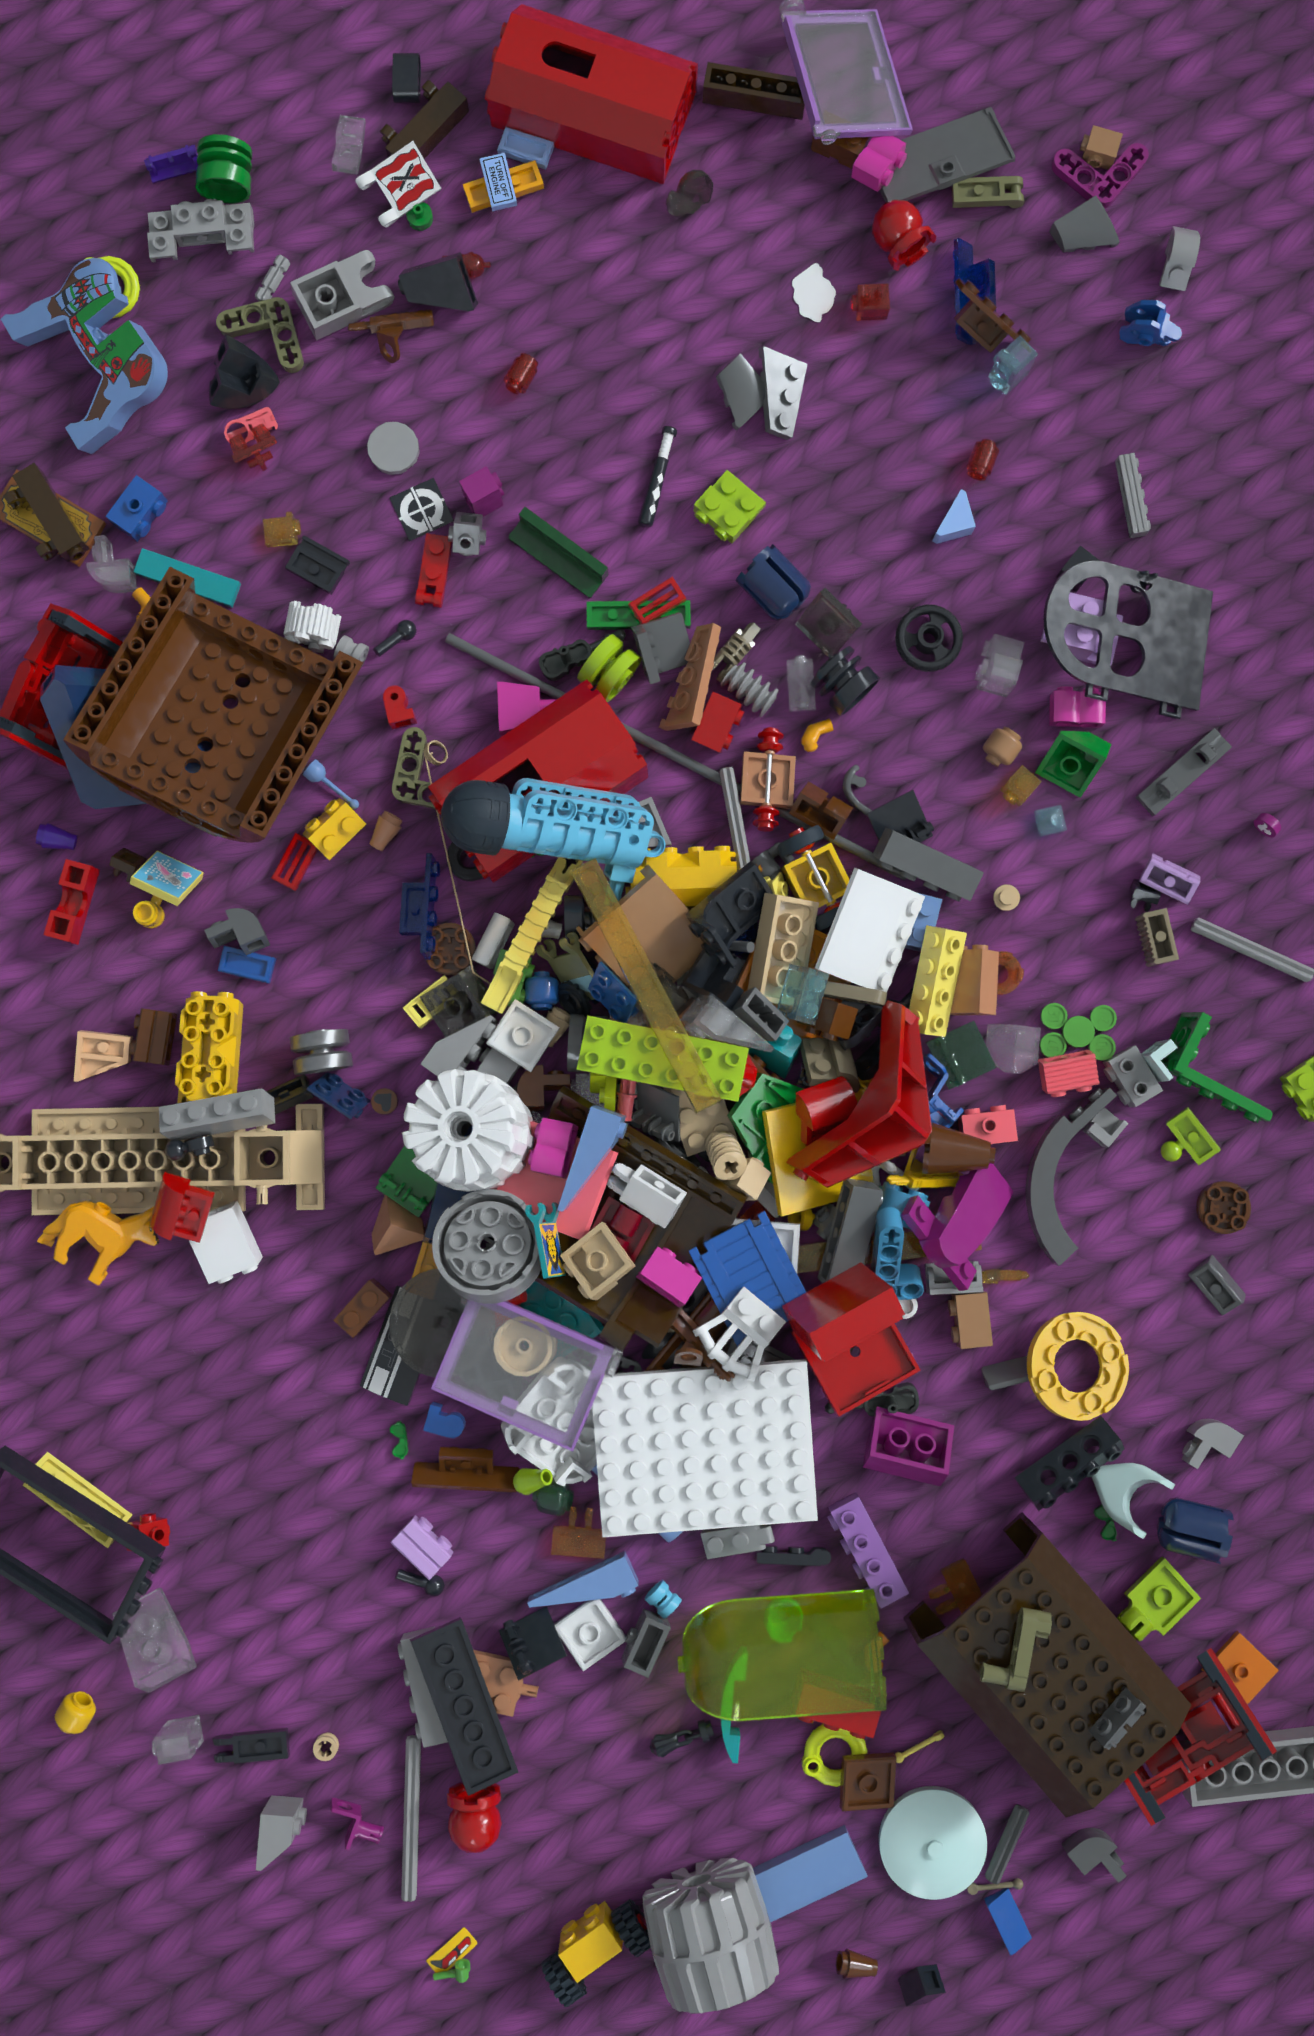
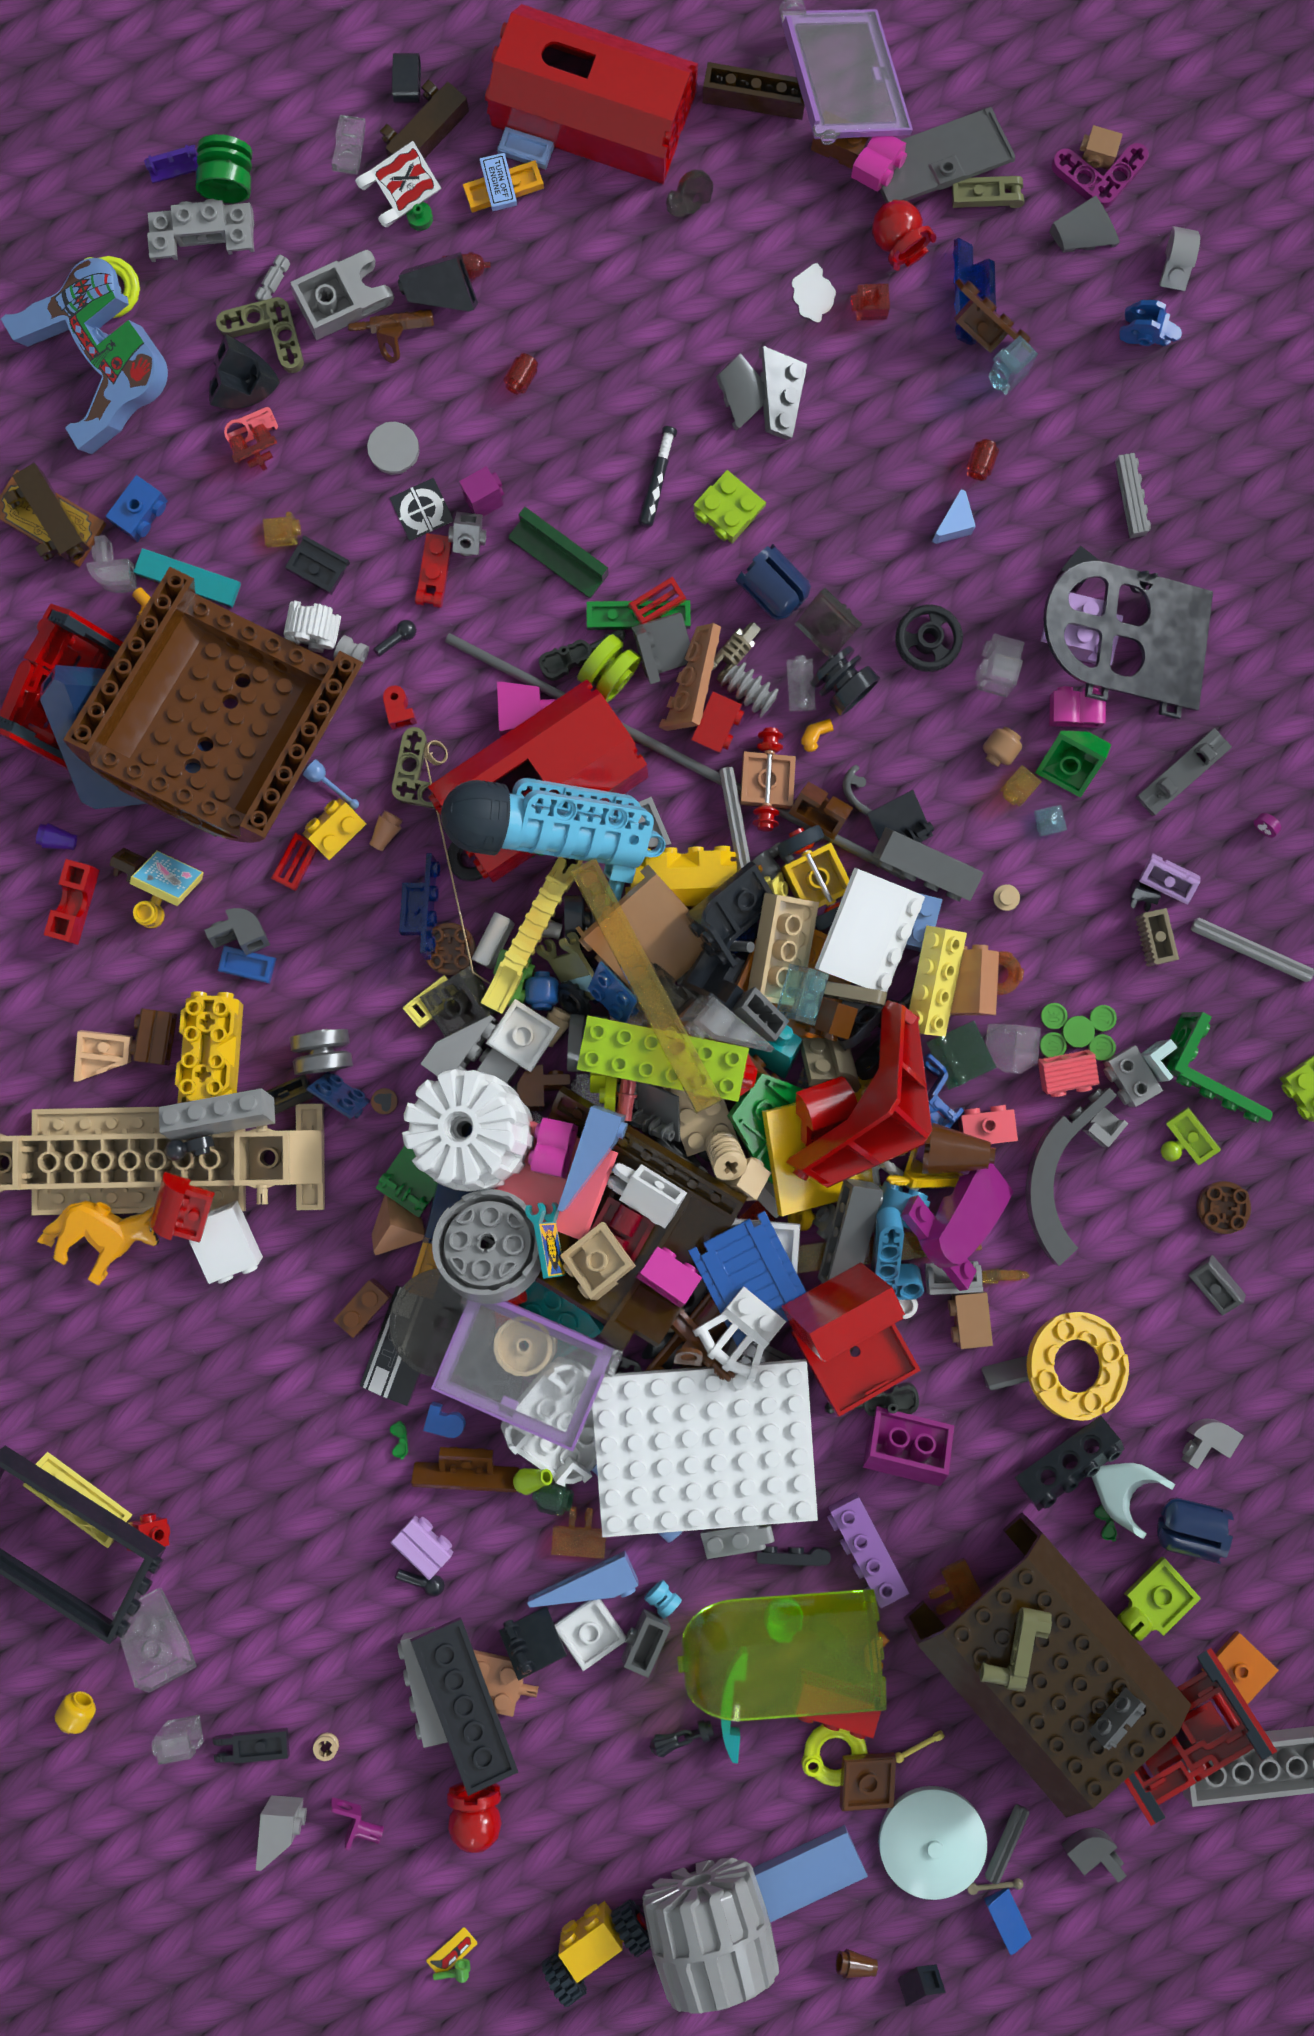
light grey axle [401,1735,421,1902] -> none

